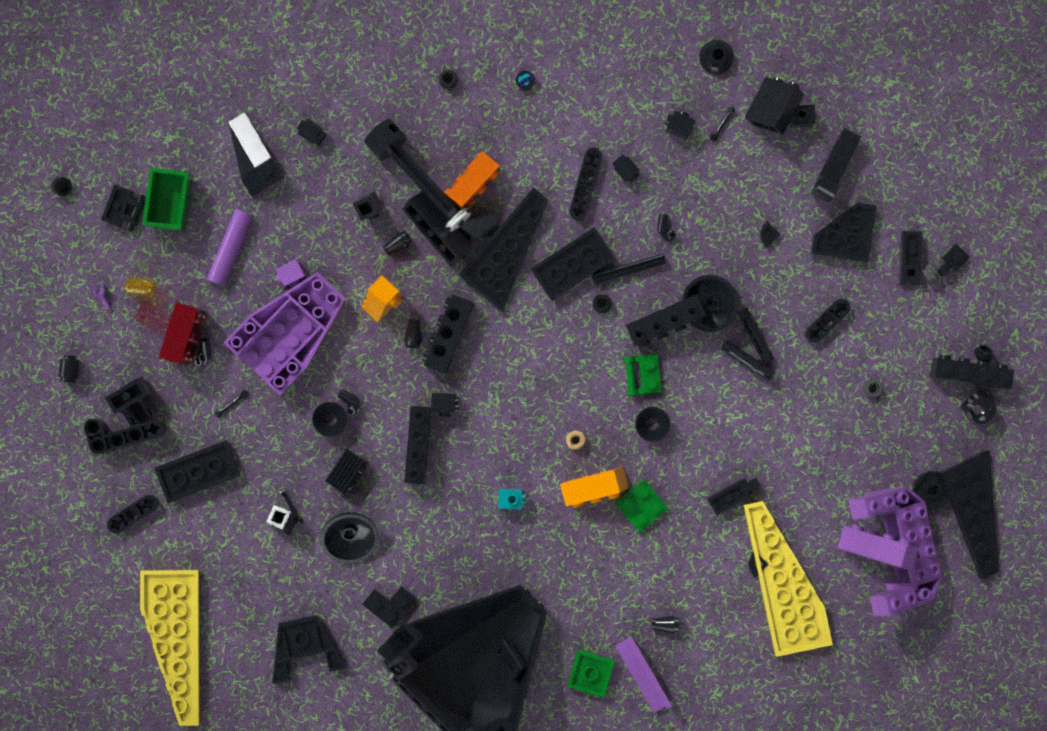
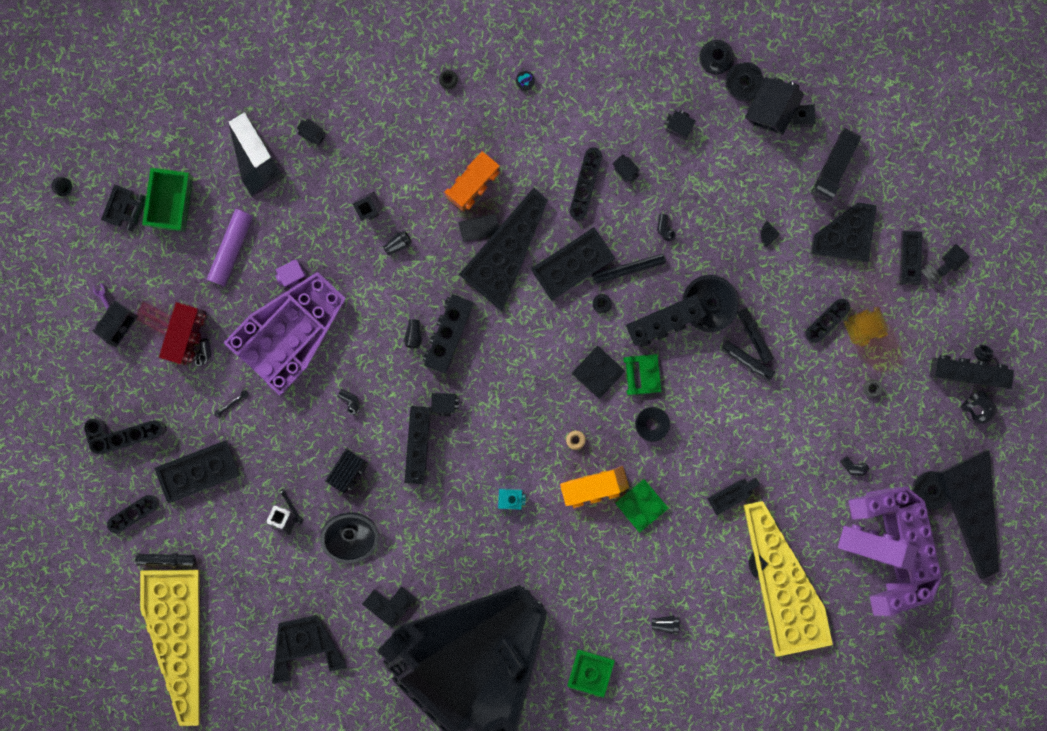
black brick [58,355,80,383] -> none
black brick [105,376,158,427] -> none
clear yellow brick [124,277,154,297] -> none
black piece [312,402,347,437] -> none
light orange wedge [361,275,404,323] -> none
black piece [364,119,471,232] -> none
black brick [402,191,474,267] -> none
medium lavender fence [615,636,672,713] -> none
black hinge [710,107,735,142] -> none
none -> black brick [93,301,138,348]
none -> black pin [135,553,196,568]
none -> black plate [571,345,625,399]
none -> black plate [725,62,764,102]
none -> black arm [840,456,869,476]
none -> clear yellow brick [843,307,888,346]

